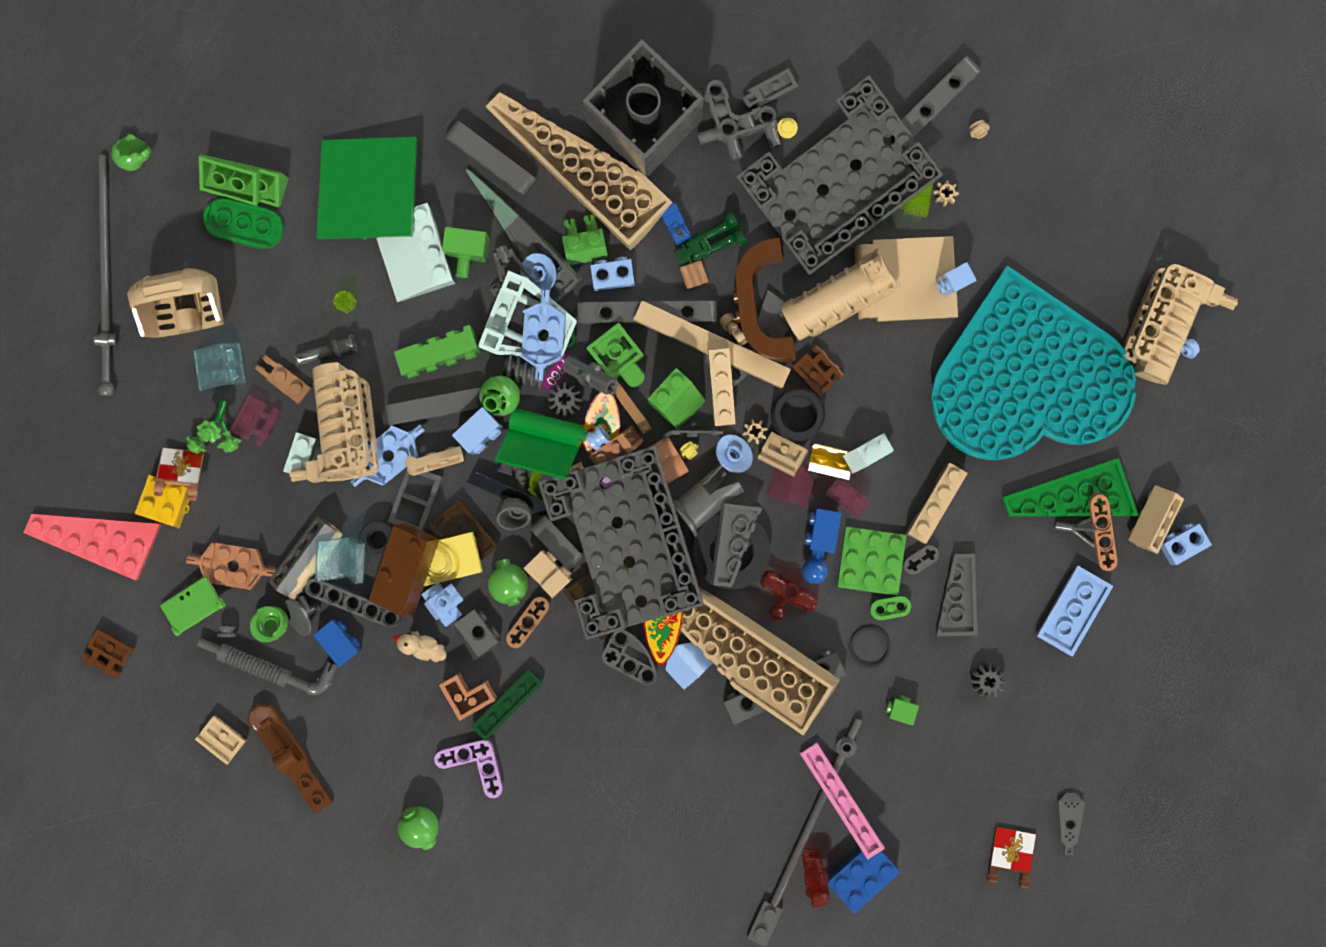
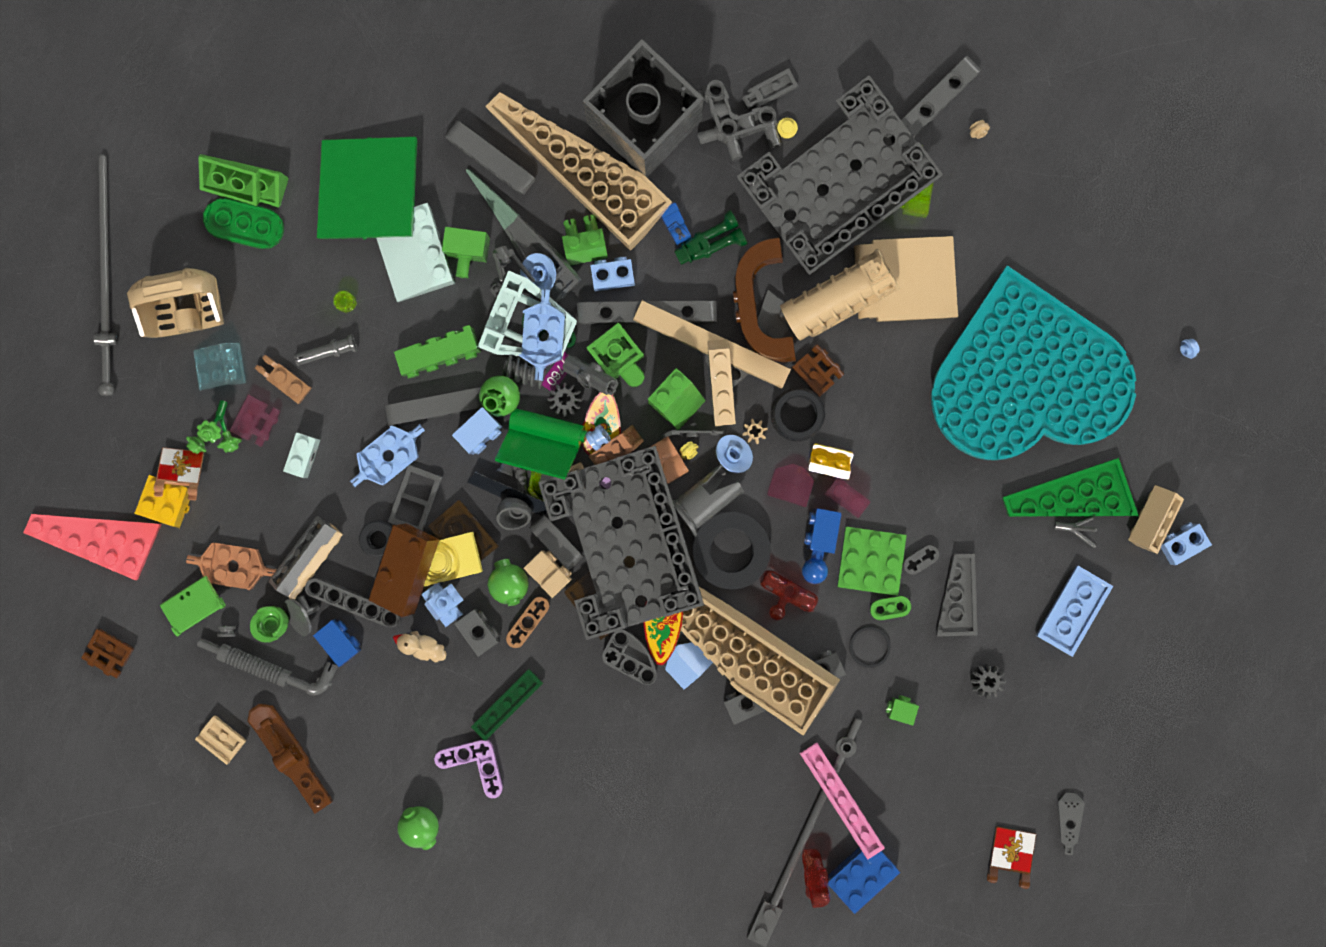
bright green hair [112,134,152,171] -> none
tan piece [290,362,379,483] -> none
clear light blue bracket [315,537,365,584] -> none
tan plate [405,446,464,476] -> none
nougat brick [439,673,497,721] -> none
medium nougat beam [614,382,652,434] -> none
medium nougat piece [680,260,709,290] -> none
dark grey wing [710,503,762,587] -> none
tan piece [719,313,747,346] -> none
tan plate [758,432,808,477] -> none
light aqua brick [843,433,894,474] -> none
tan arch [905,463,968,544] -> none
tan gear [932,180,959,207] -> none
light blue brick [936,262,977,297] -> none
nougat beam [1088,493,1117,571] -> none
tan piece [1123,264,1238,385] -> none

